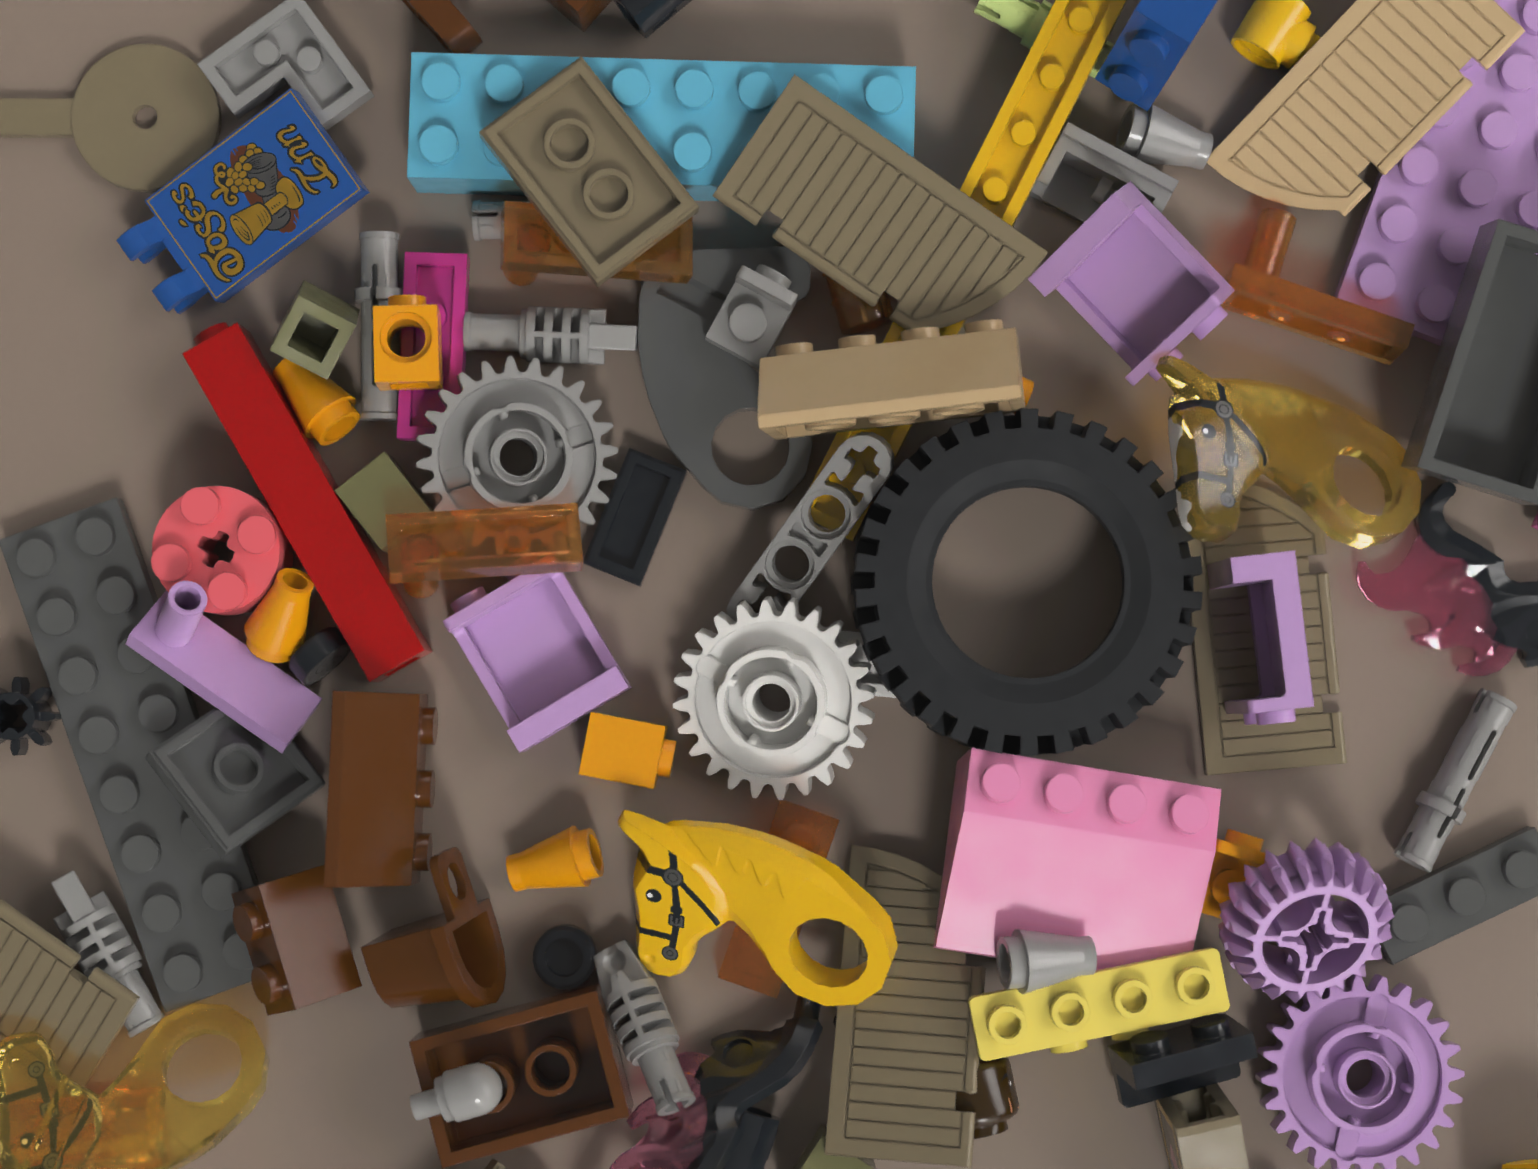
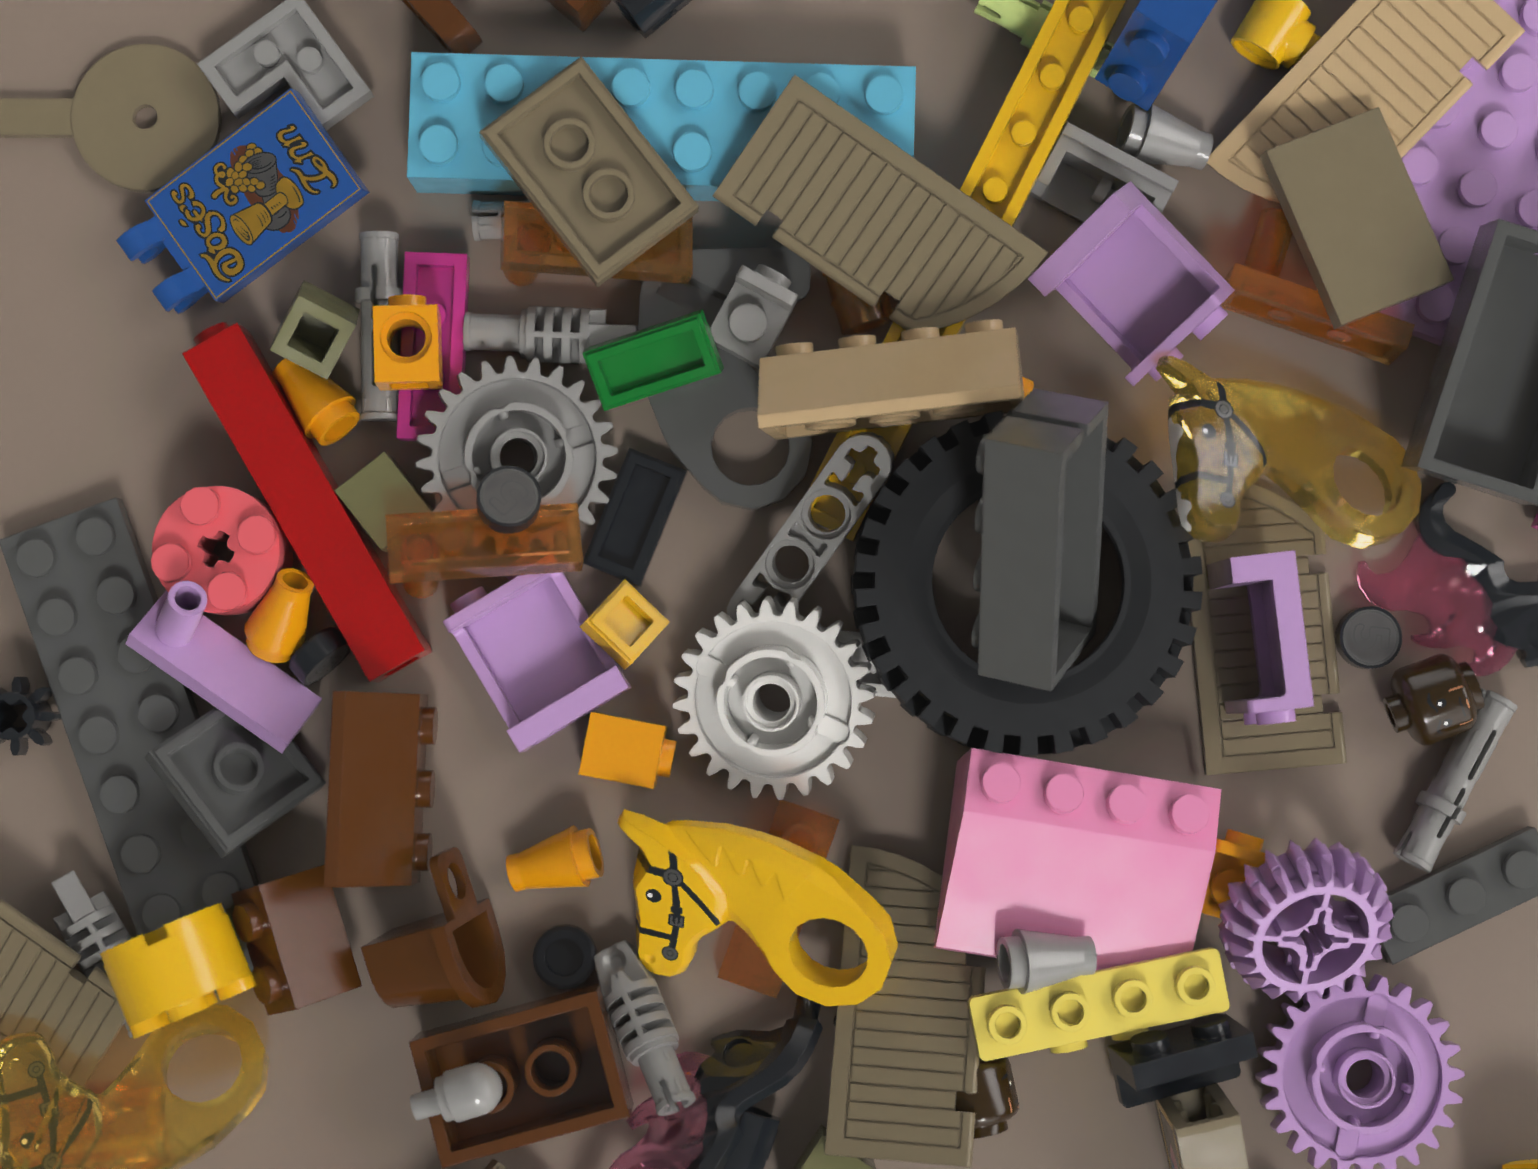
none -> yellow brick [100,903,257,1039]
none -> tile [476,466,541,534]
none -> yellow tile [579,579,670,670]
none -> green tile [582,309,724,411]
none -> dark grey piece [972,389,1109,691]
none -> dark tan tile [1260,107,1454,330]
none -> tile [1335,606,1402,669]
none -> dark brown head [1383,653,1485,746]

